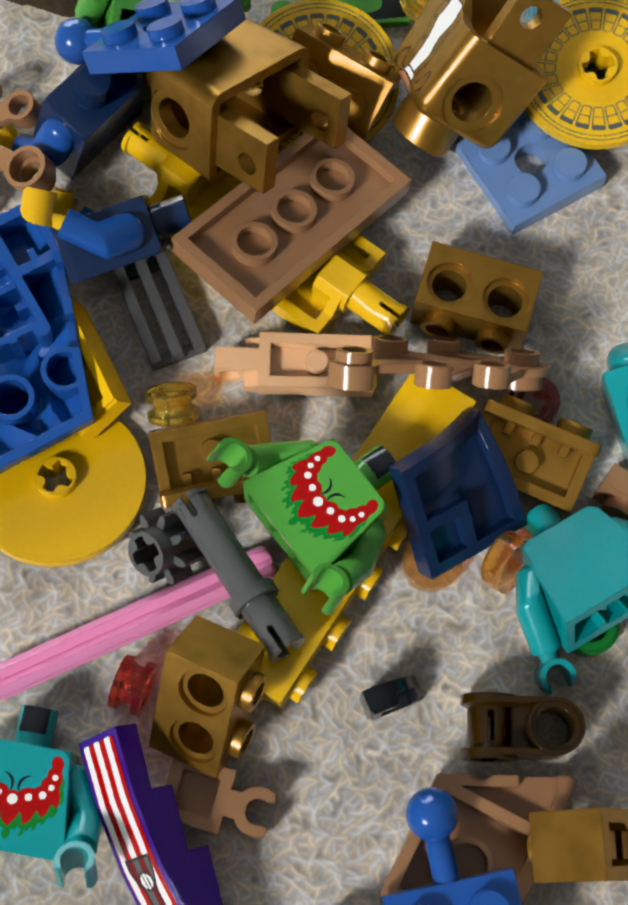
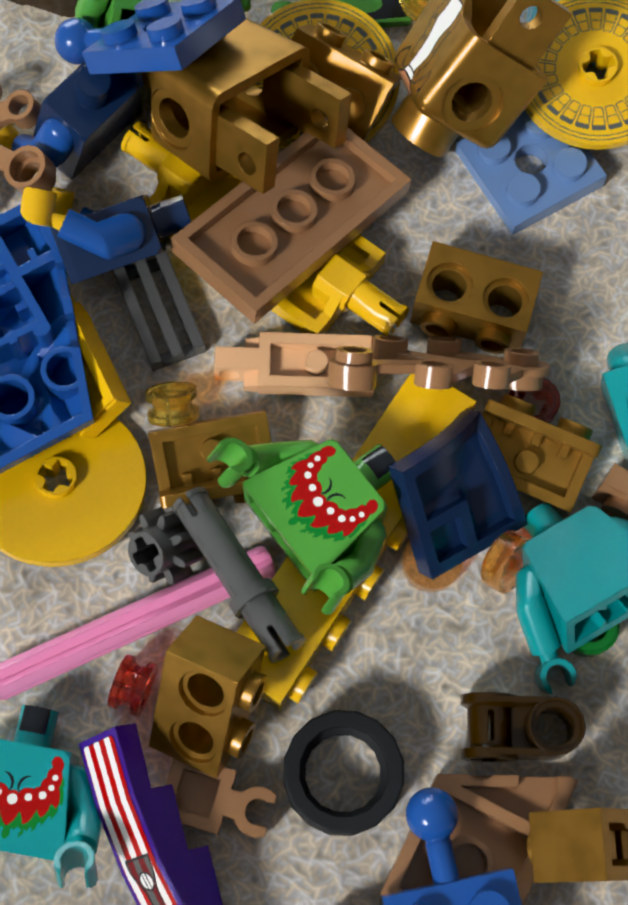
black tile [359,675,424,721] -> none
none -> black tyre [284,710,404,836]

